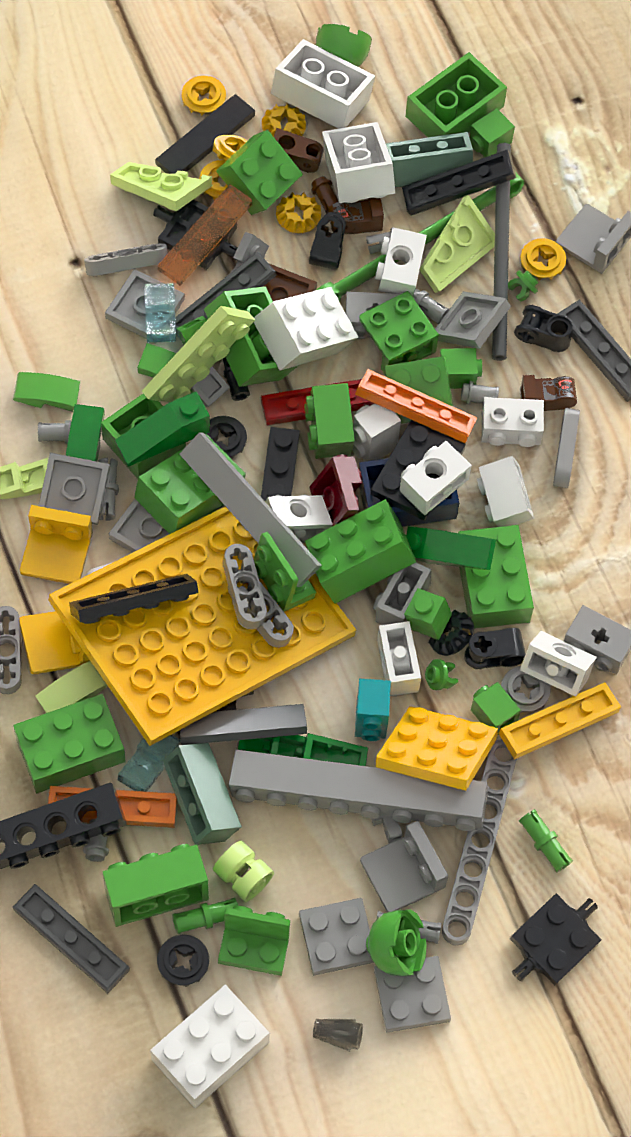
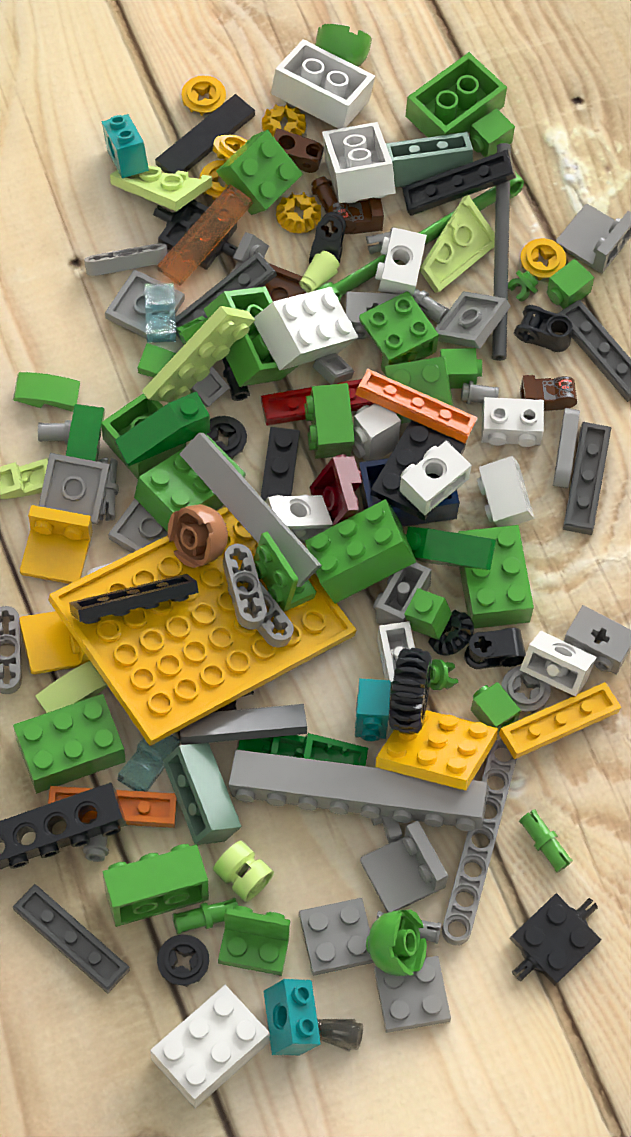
none -> teal brick [101,114,149,178]
none -> nougat cylinder [168,504,228,568]
none -> teal brick [263,979,321,1056]
none -> yellowish green cone [299,251,340,293]
none -> light grey tile [313,353,355,384]
none -> black gear [389,647,432,734]
none -> bright green brick [546,259,595,309]
none -> dark grey tile [563,422,612,535]

